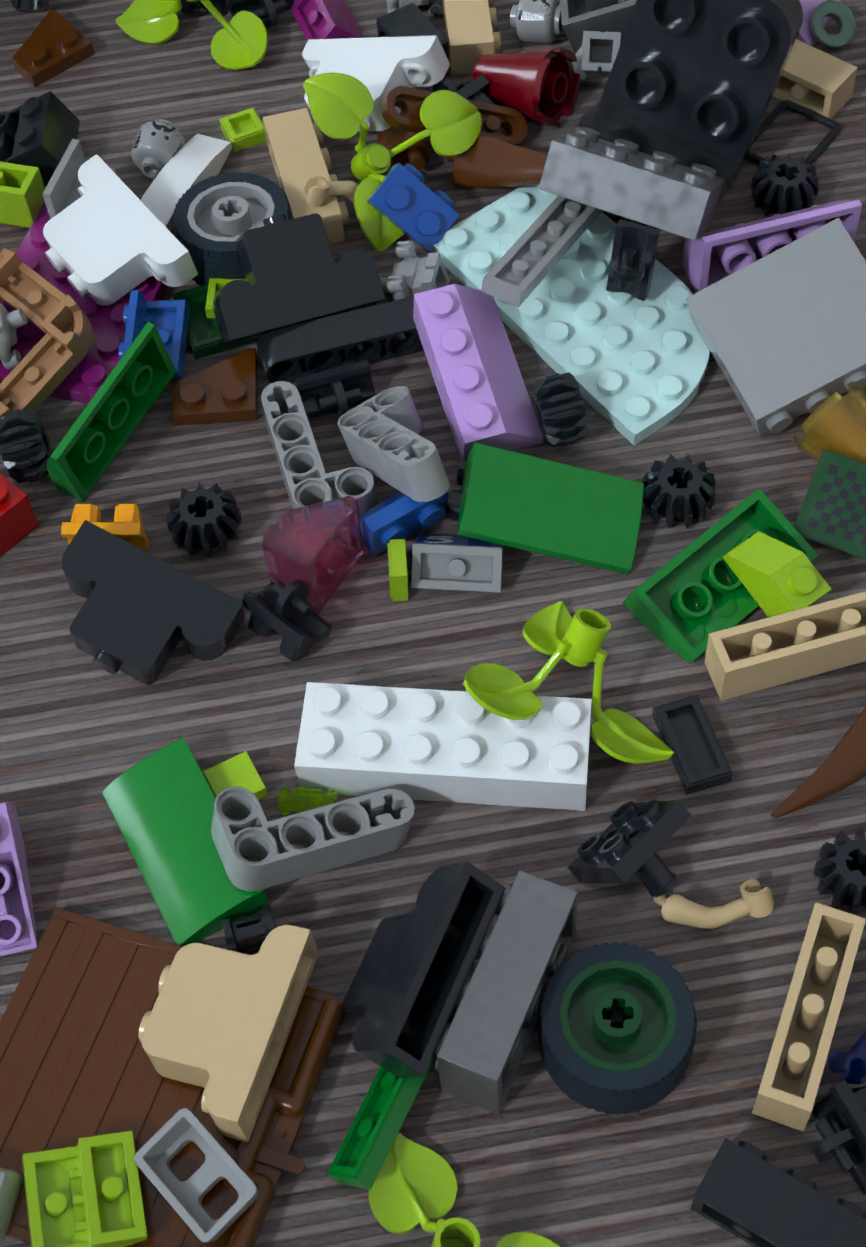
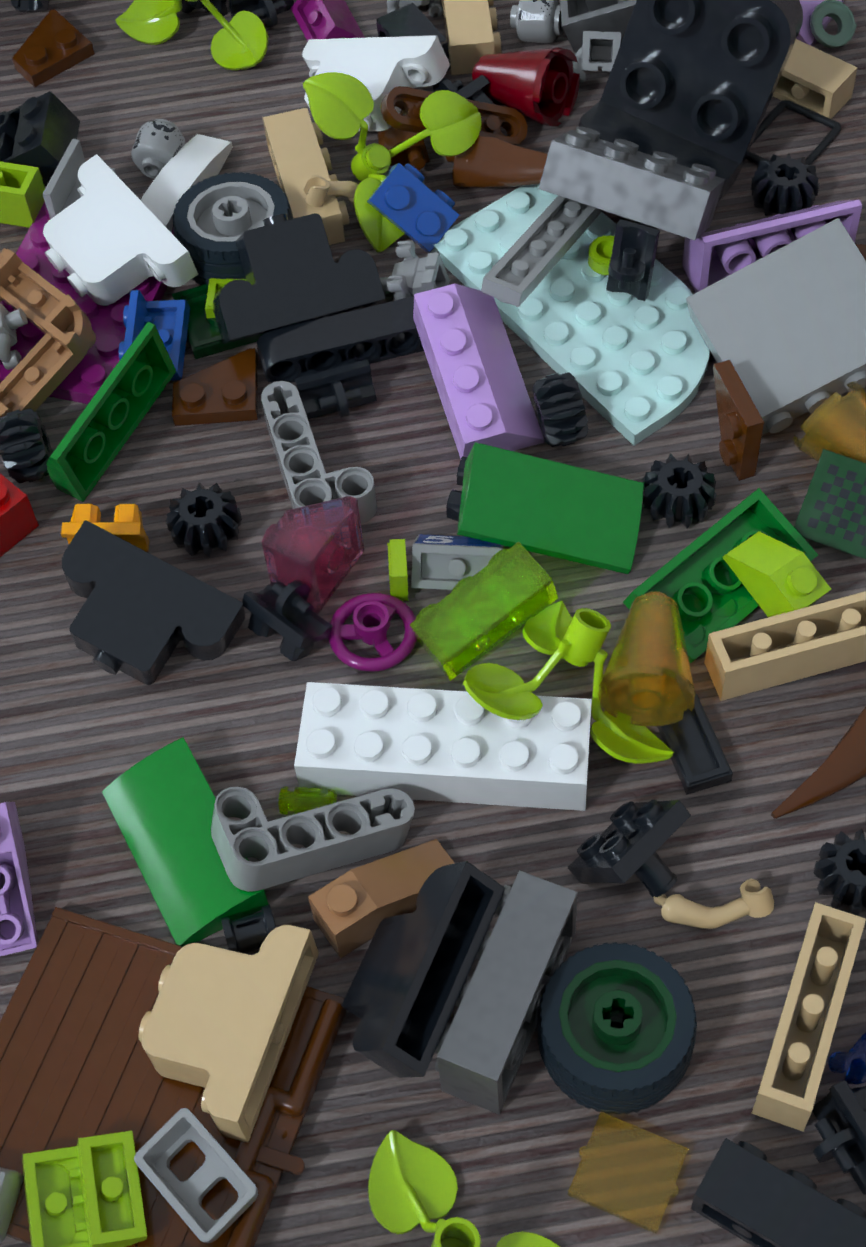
lime tile [203,751,268,800] -> none
lime tile [219,107,266,152] -> none
green tile [327,1006,458,1190] -> none
light grey beam [337,386,450,502] -> none
blue bracket [351,491,448,557] -> none
none -> medium nougat slope [308,839,454,959]
none -> magenta piece [328,593,418,672]
none -> clear neon green brick [409,542,558,681]
none -> clear yellow piece [568,1112,689,1234]
none -> lime tile [588,235,615,275]
none -> clear yellow cone [598,591,696,726]
none -> reddish brown wing [713,360,764,481]

